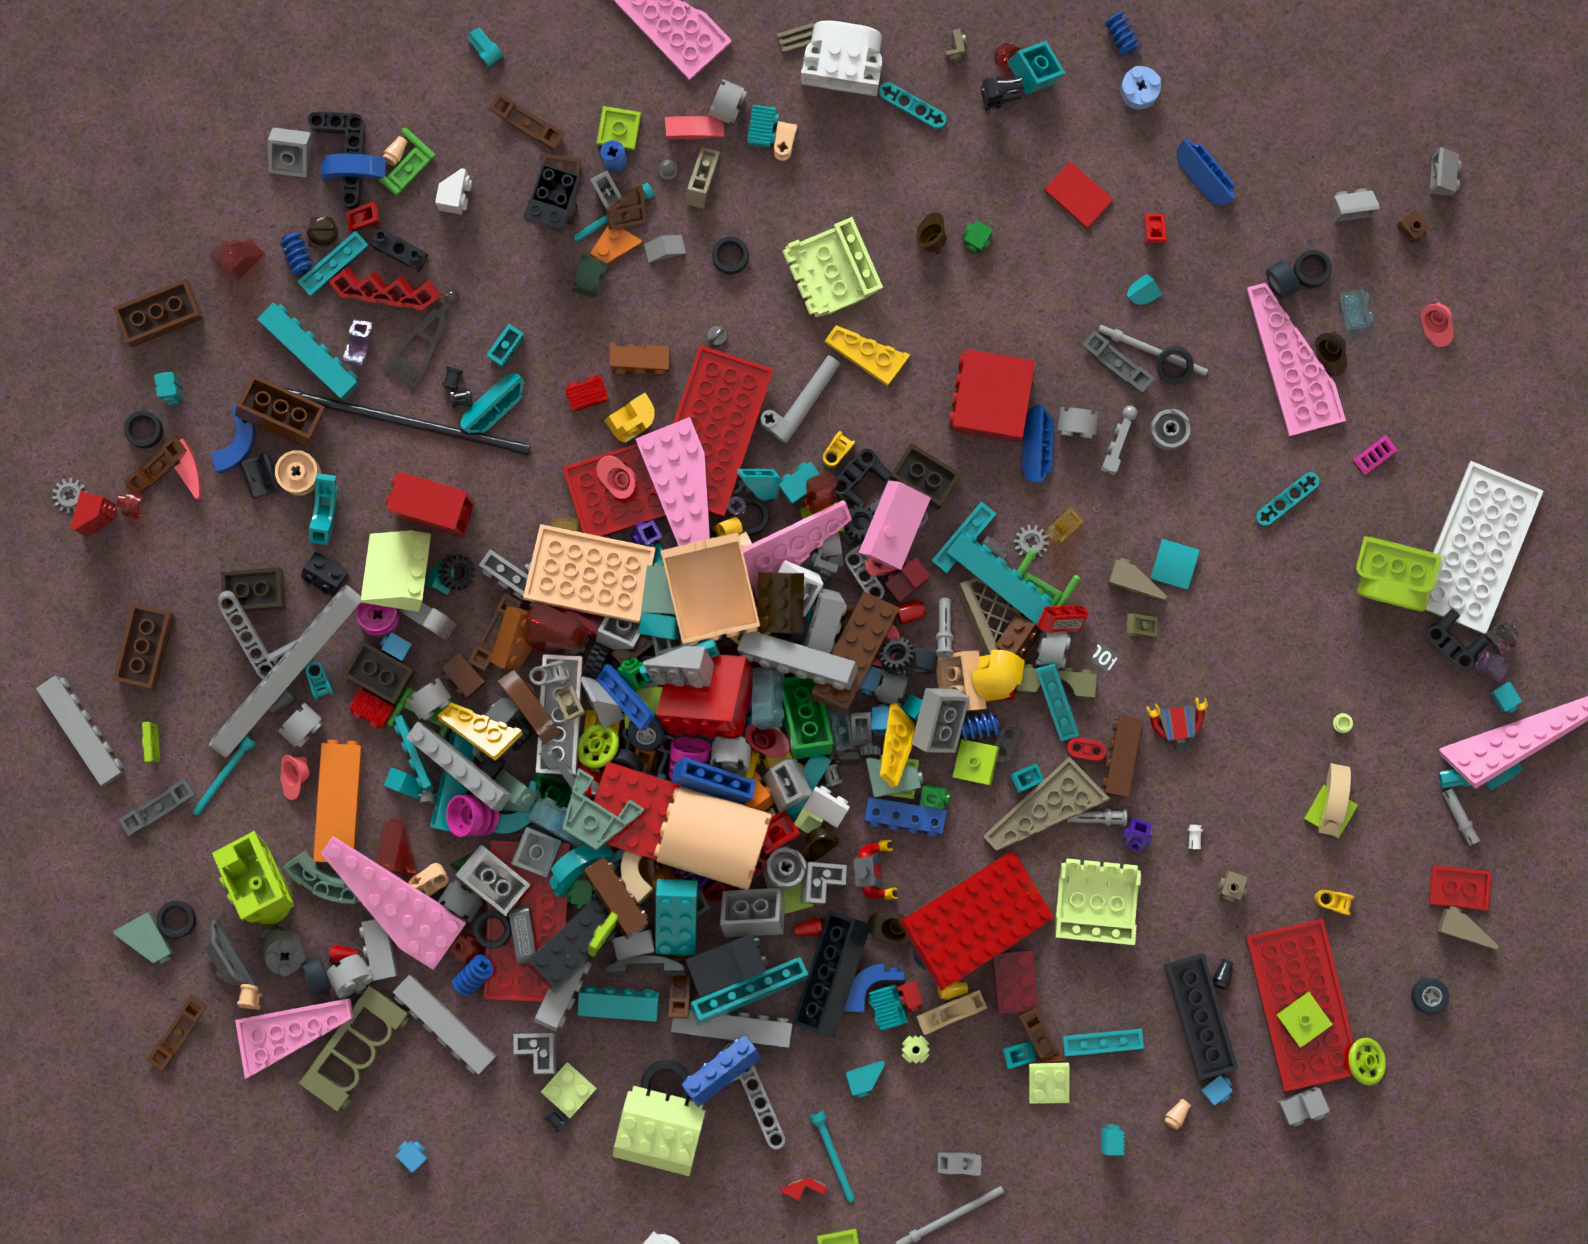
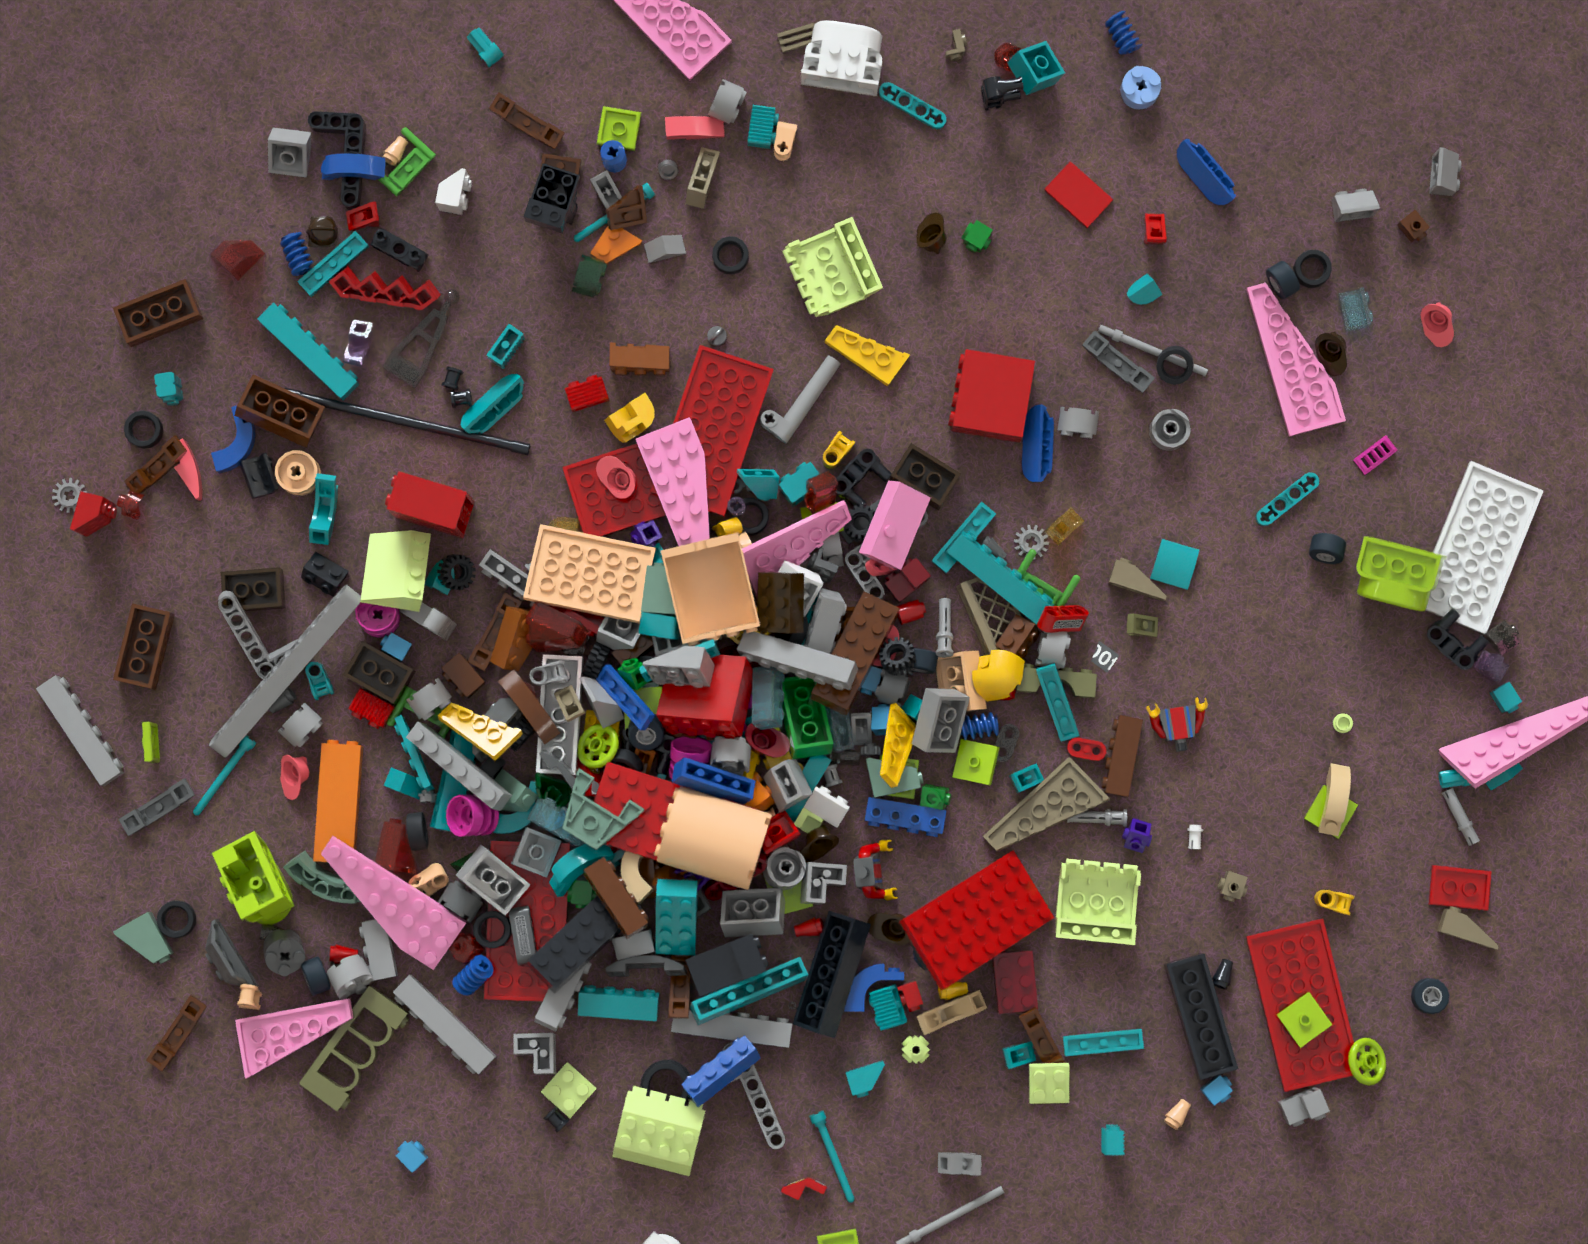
lime plate [587,912,618,956] -> none
light grey plate [1101,405,1138,475] -> none
none -> black tyre [406,812,428,851]
none -> black wheel [1309,533,1346,564]

